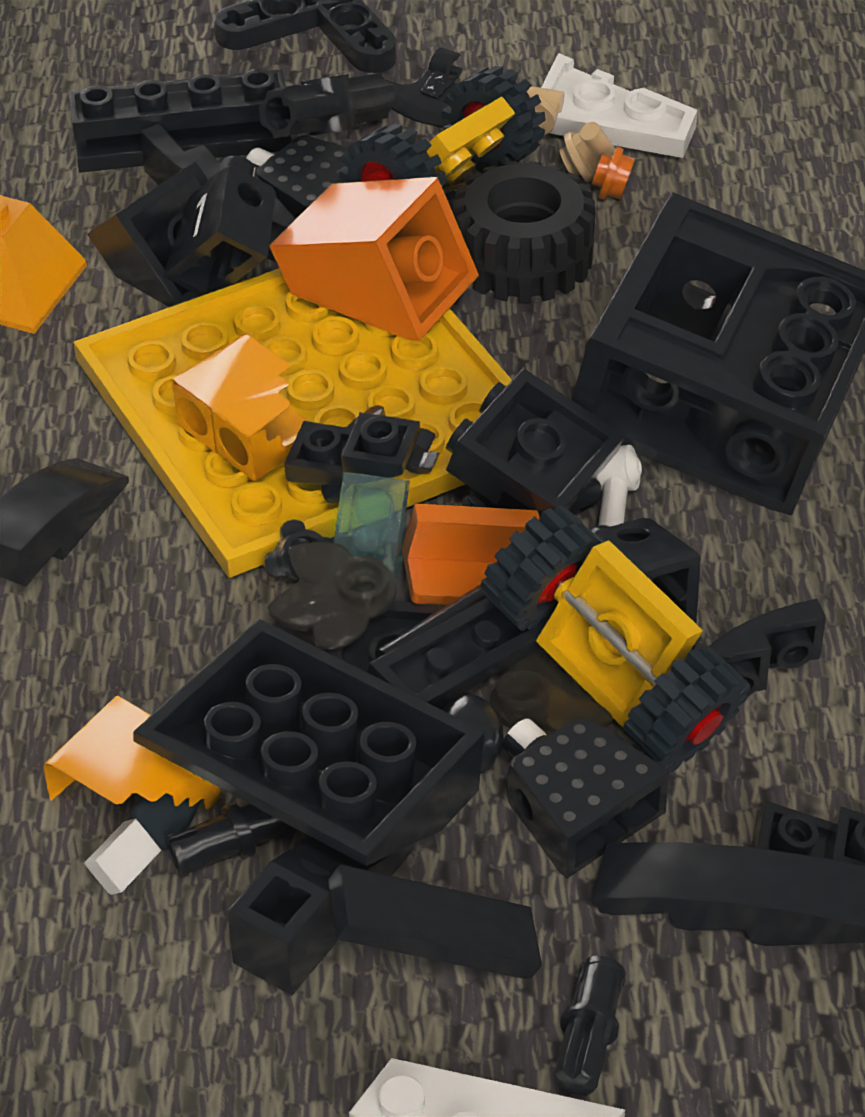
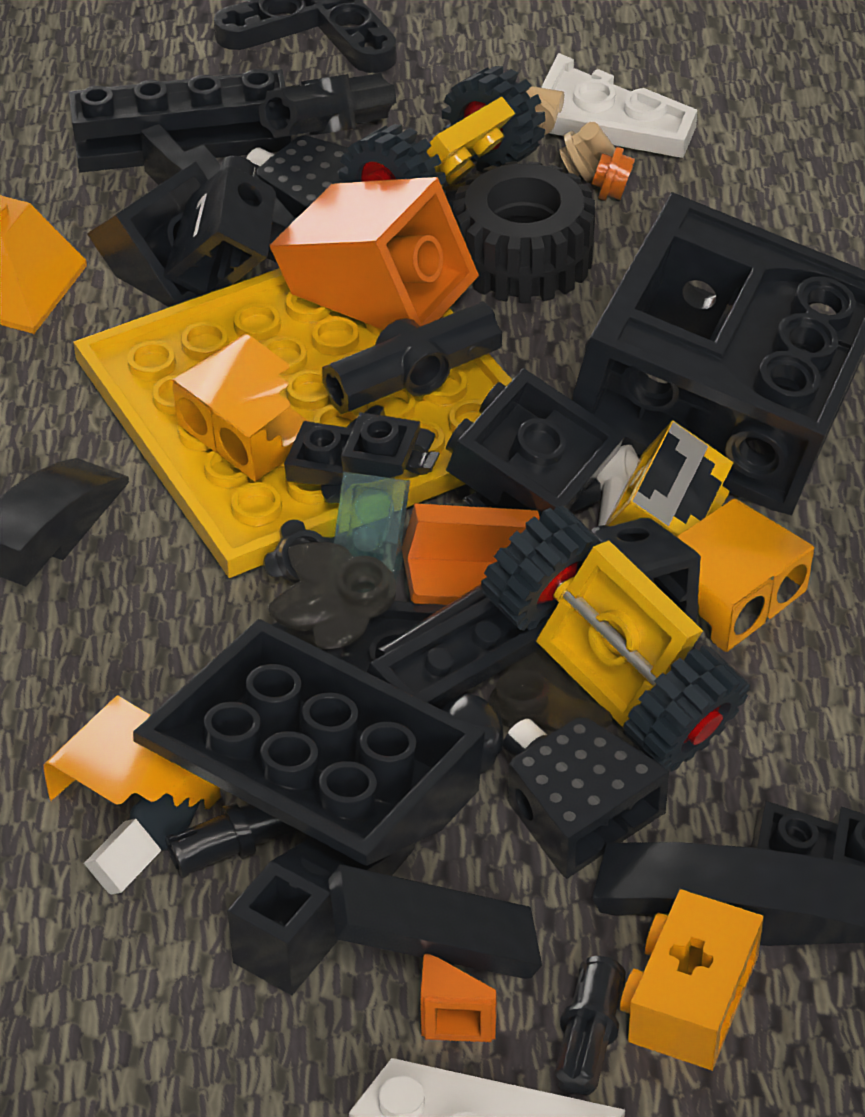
black piece [386,47,462,128] -> none
black slope [709,599,826,696] -> none
none -> black piece [322,301,502,414]
none -> orange slope [420,954,497,1042]
none -> brick [605,420,733,537]
none -> light orange brick [620,889,764,1071]
none -> light orange piece [677,498,815,652]

